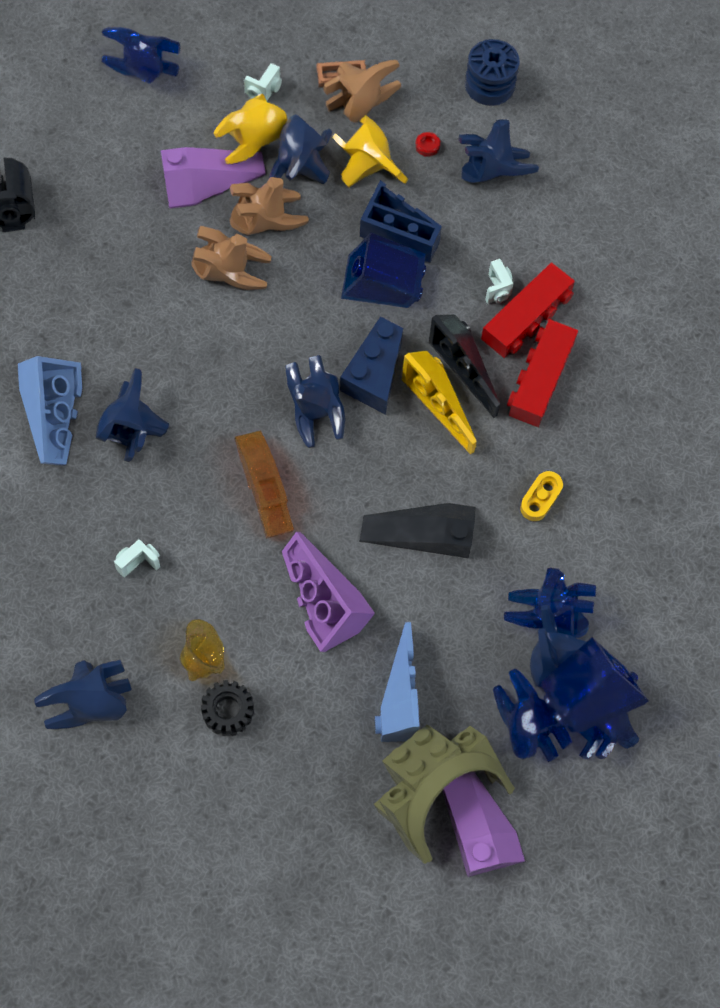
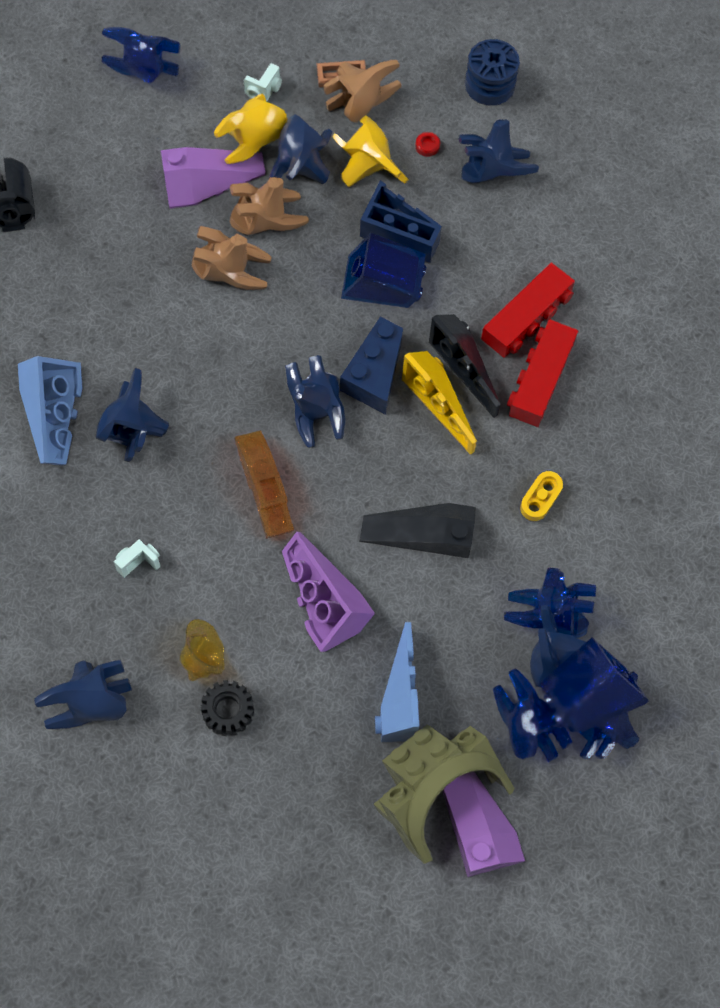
light aqua bracket [485,259,513,304] -> none

